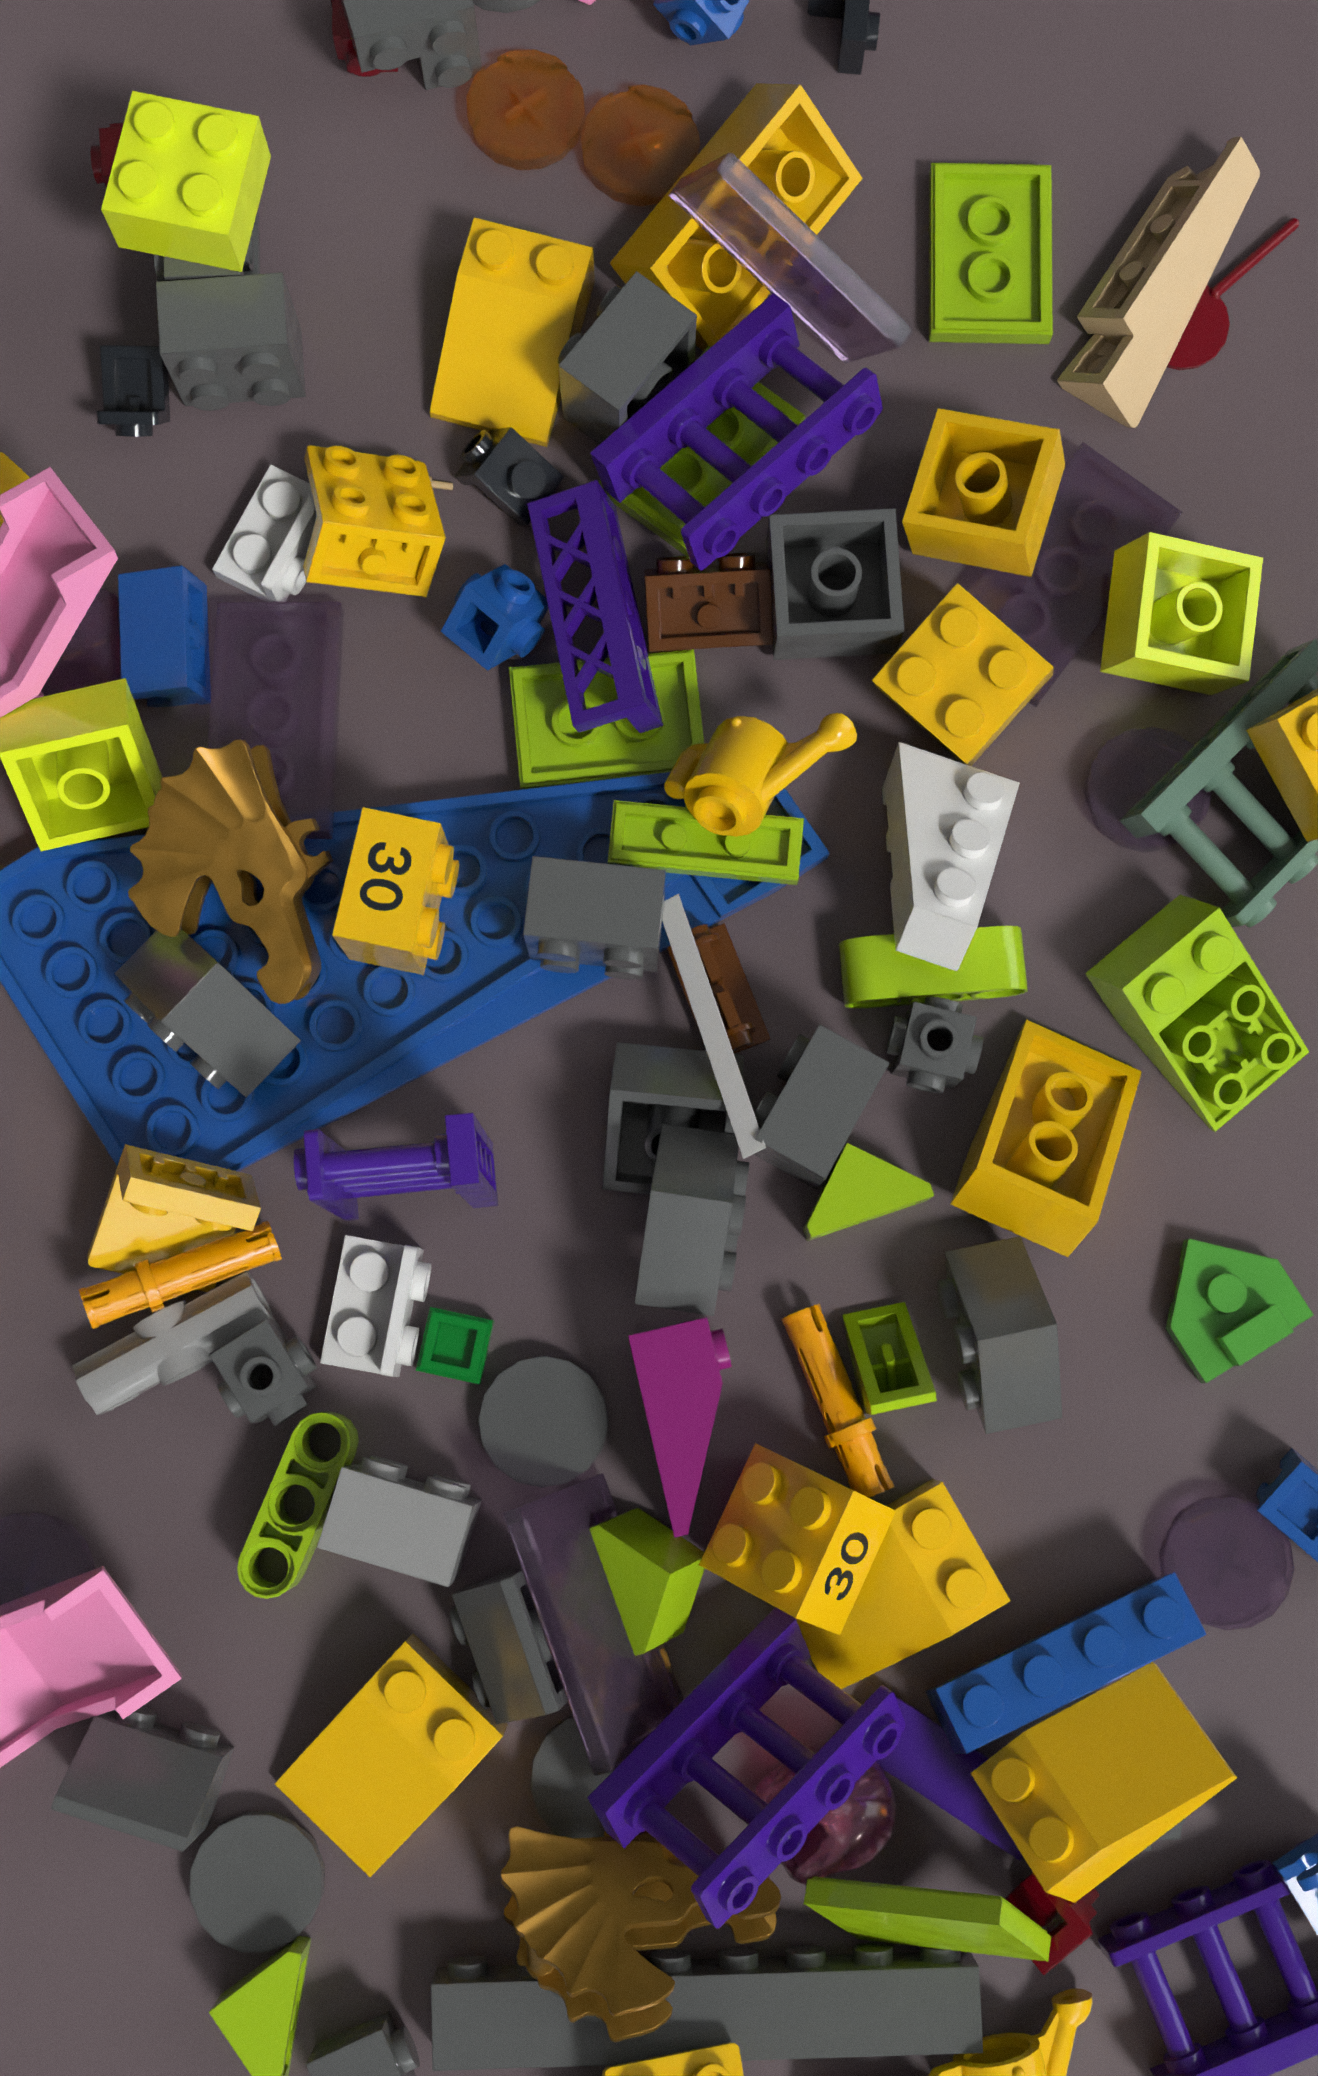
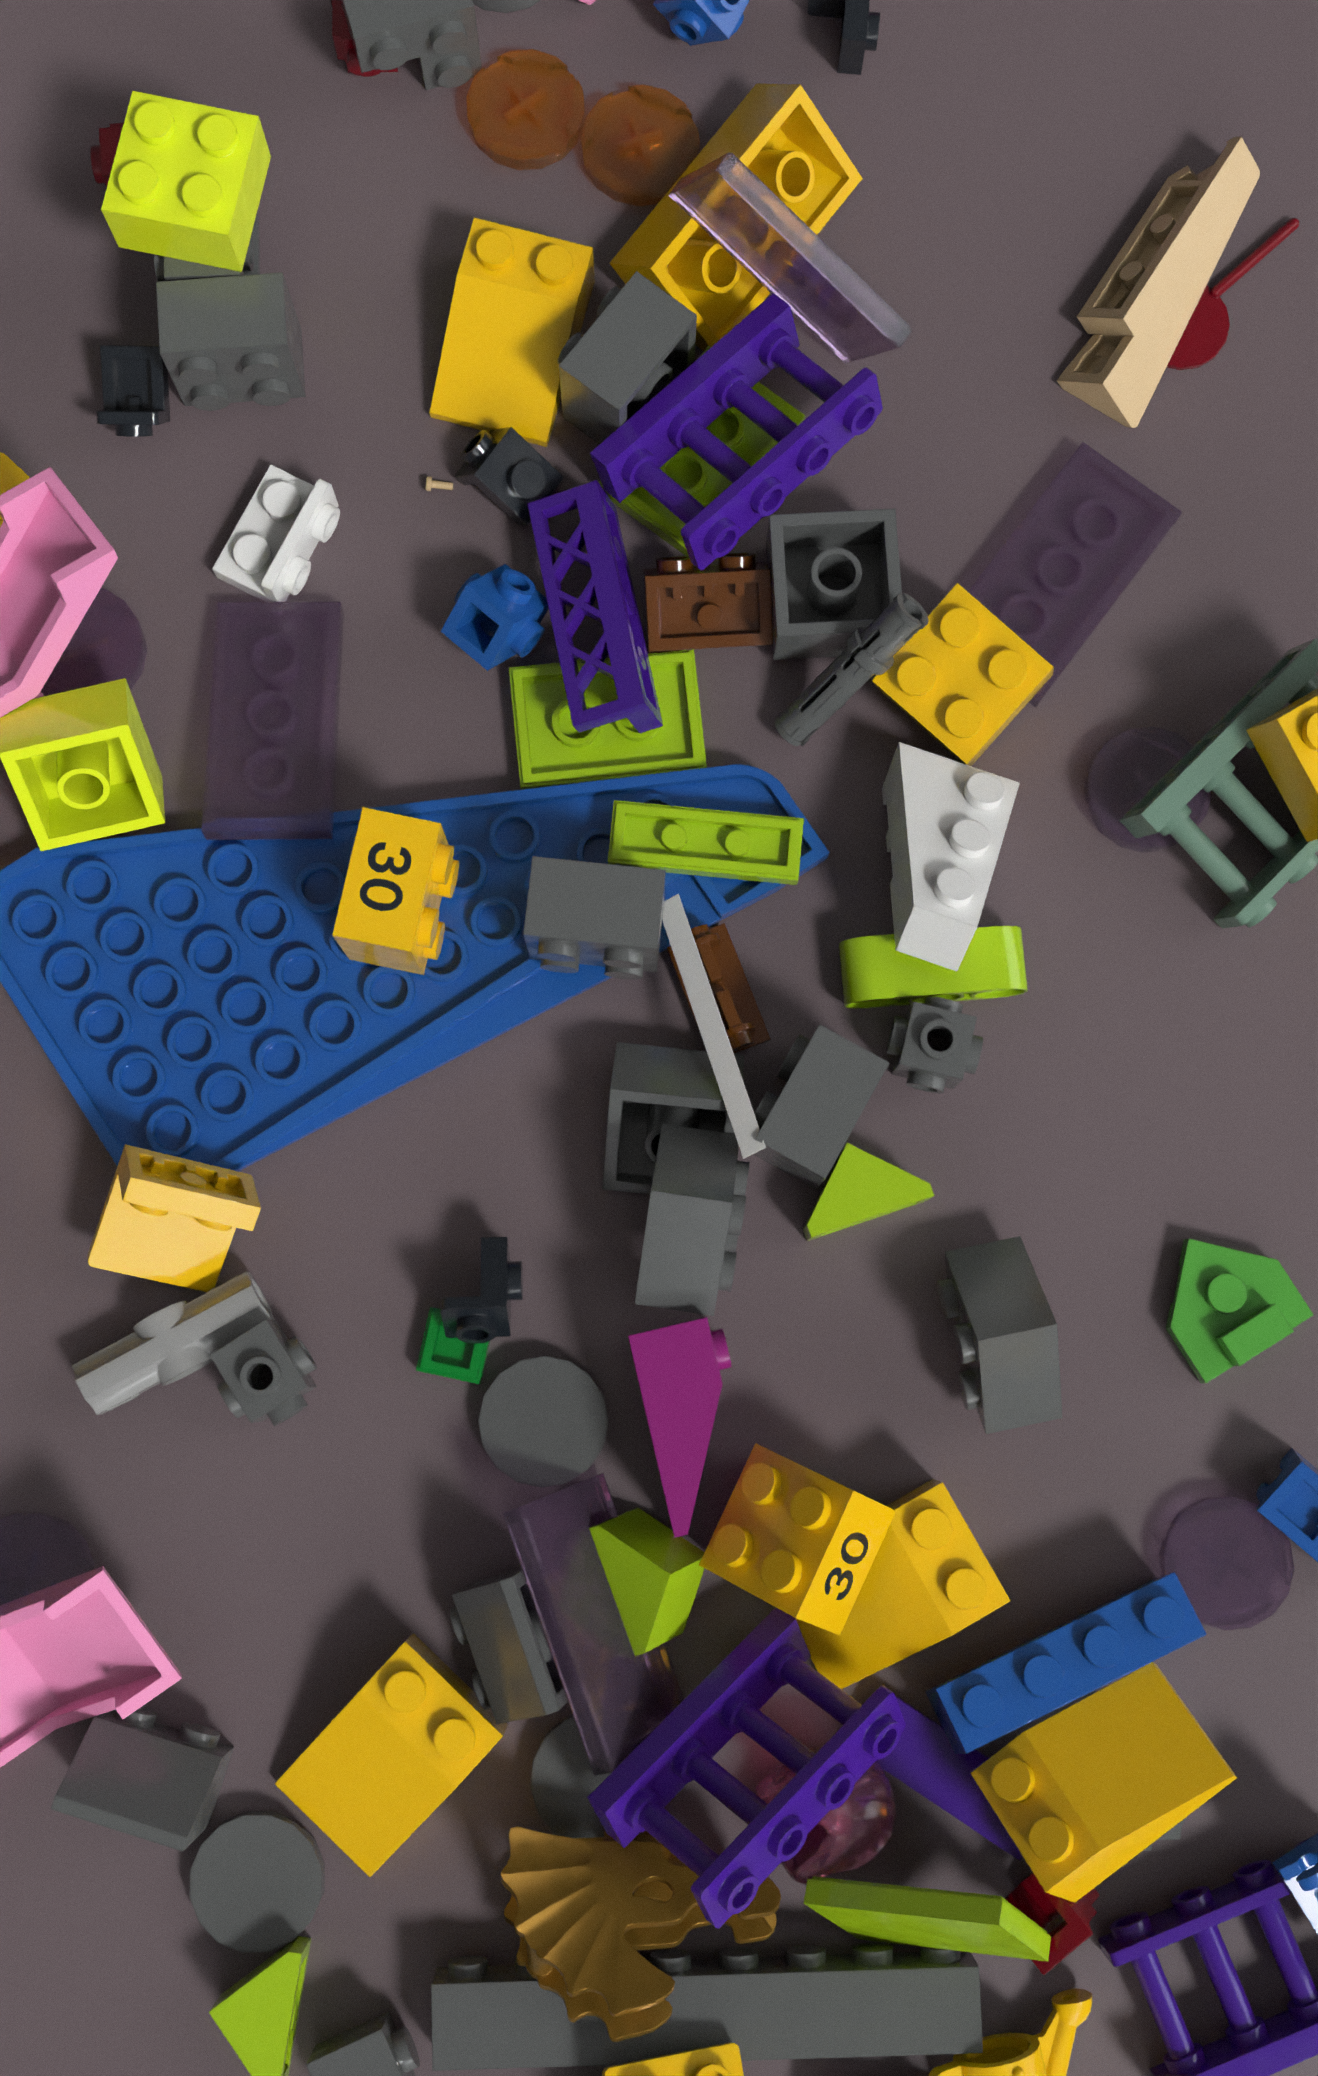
light orange pin [79,1220,282,1329] -> none
dark grey brick [115,929,301,1098] -> none
blue hinge [118,565,211,708] -> none
pearl gold animal [128,739,333,1004] -> none
lime beam [237,1412,359,1599] -> none
dark purple fence [294,1113,498,1221] -> none
yellow bracket [303,445,446,597] -> none
light grey brick [317,1455,482,1587] -> none
white bracket [320,1235,431,1377] -> none
yellow piece [664,713,857,837] -> none
light orange pin [781,1304,895,1498] -> none
lime slope [842,1302,937,1415] -> none
yellow brick [902,408,1065,577] -> none
lime tile [929,163,1053,344] -> none
yellow slope [950,1019,1142,1257] -> none
lime slope [1085,894,1309,1132] -> none
neon yellow brick [1100,532,1263,695] -> none
none -> black bracket [441,1237,523,1344]
none -> dark grey pin [774,593,929,747]

